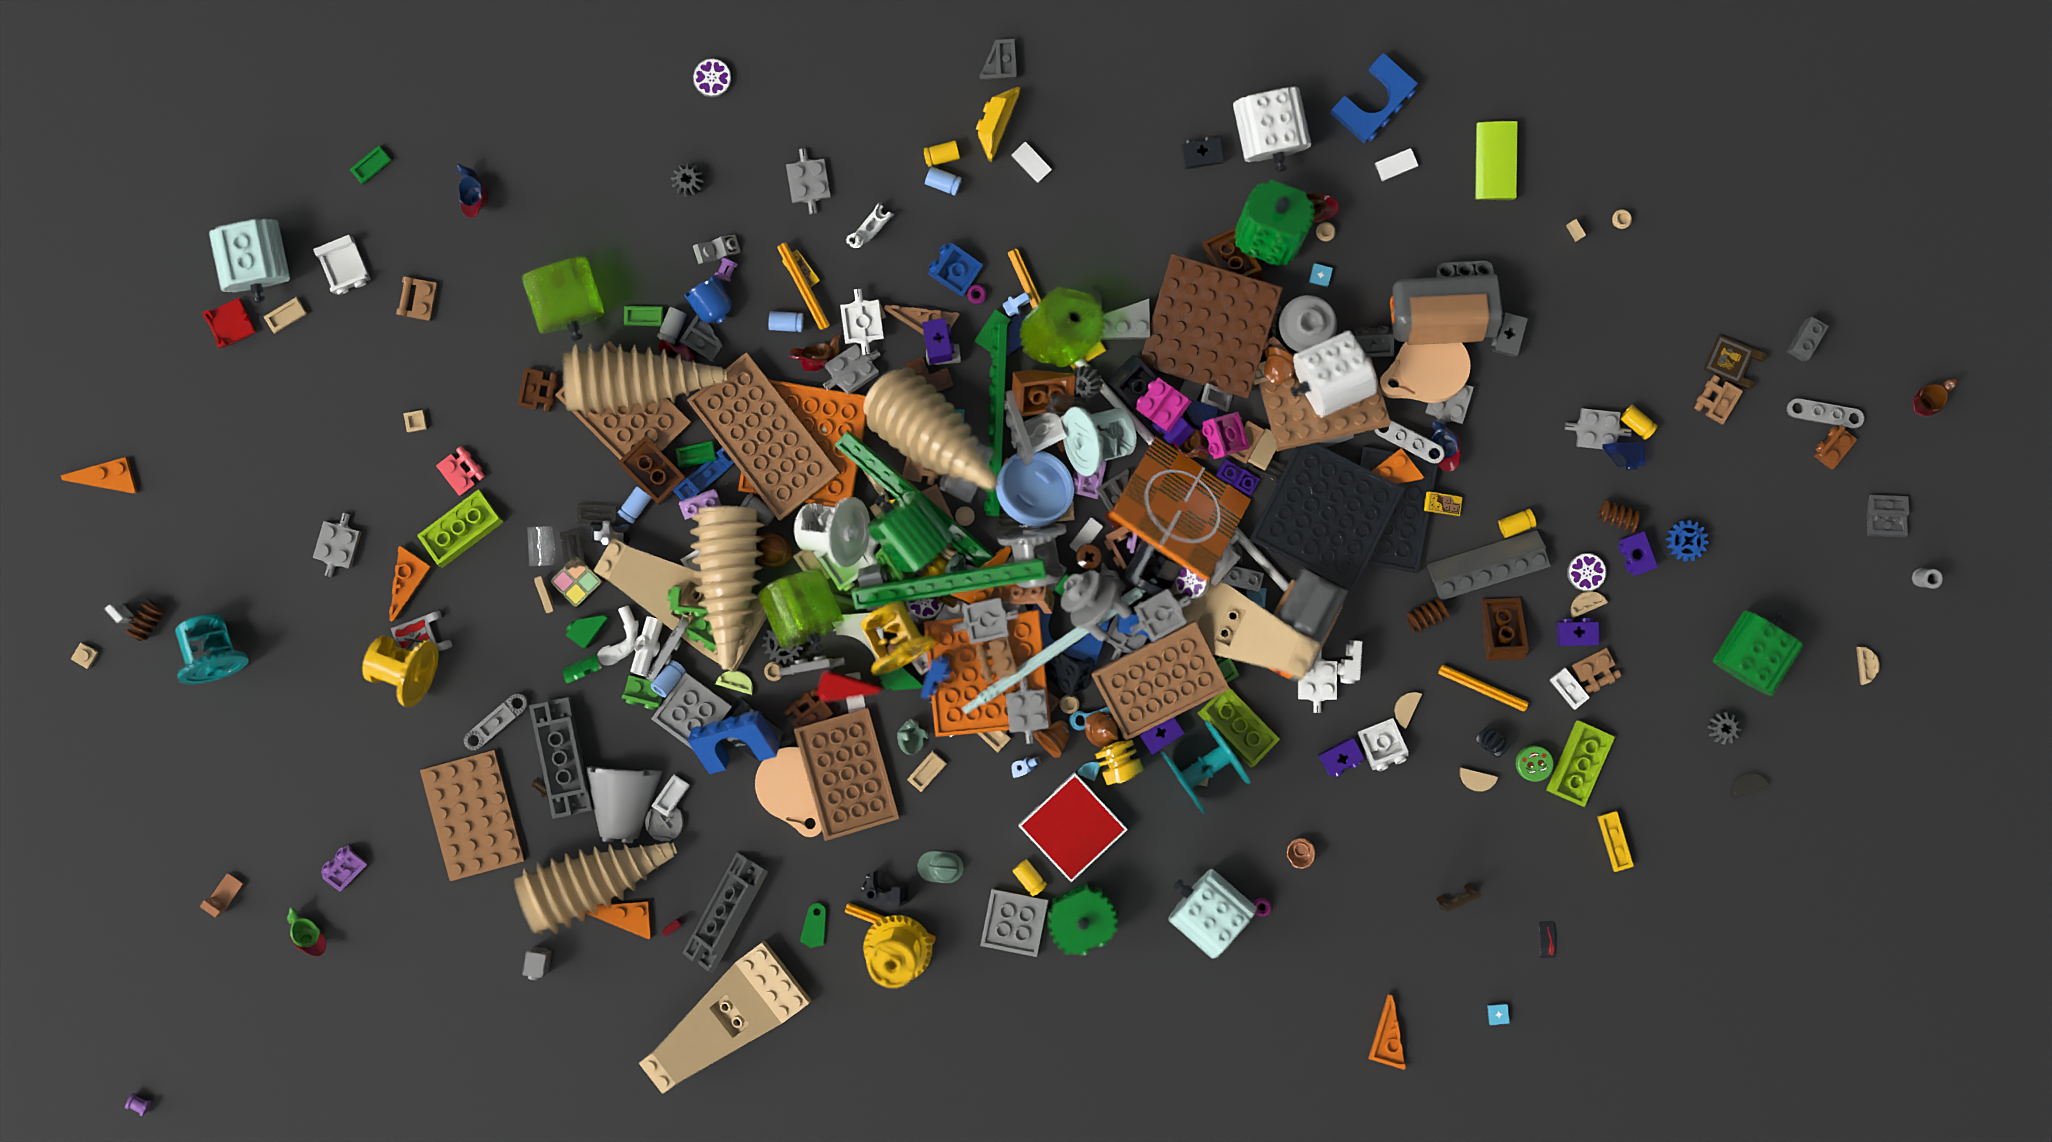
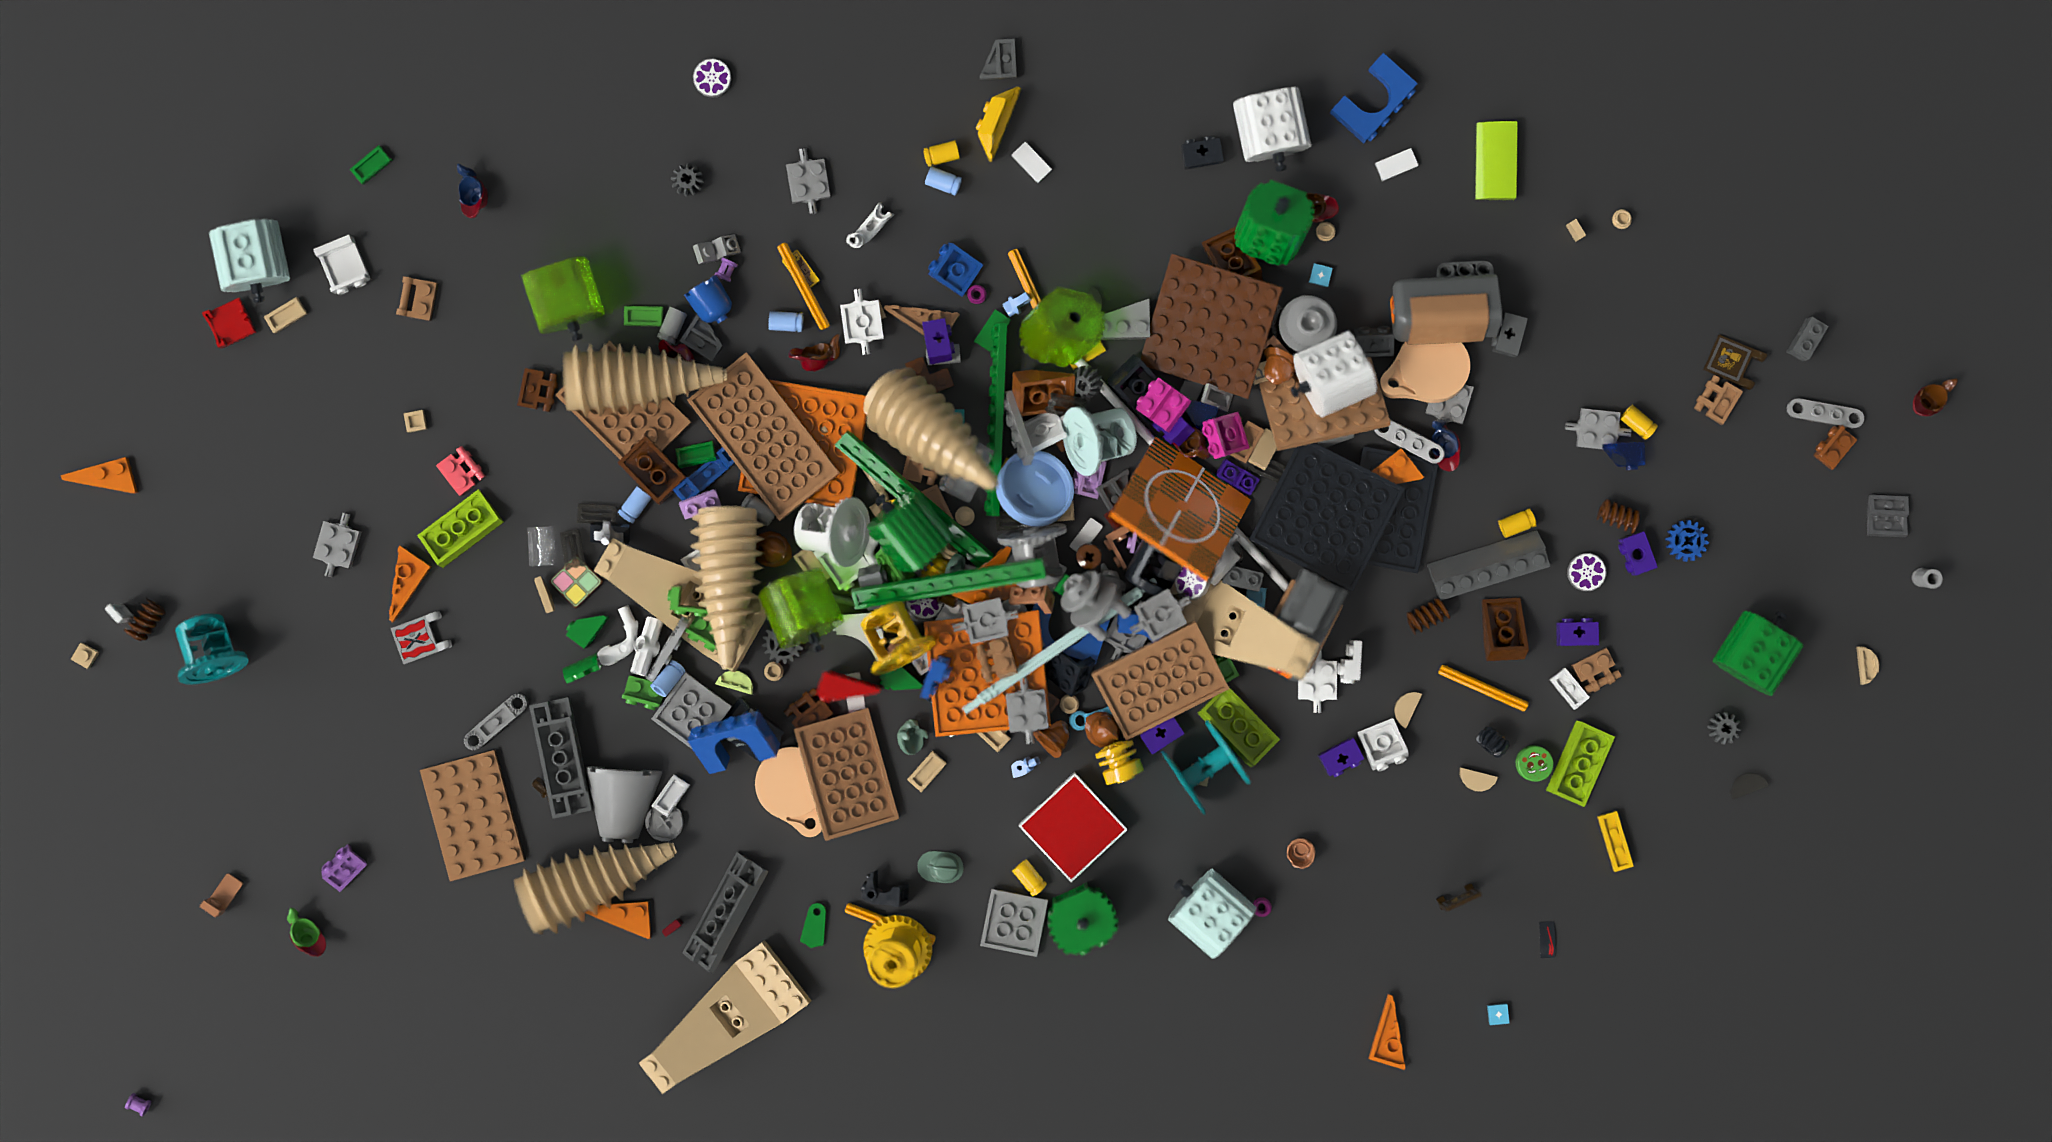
yellow piece [362,635,439,707] -> none
light grey brick [523,947,552,980] -> none
light grey plate [779,655,845,676] -> none
light grey plate [823,344,881,395] -> none
clear blue slope [1006,315,1038,357] -> none
medium azure tile [1077,762,1100,781] -> none
tile [1424,492,1462,516] -> none
tan tile [1570,591,1608,618] -> none

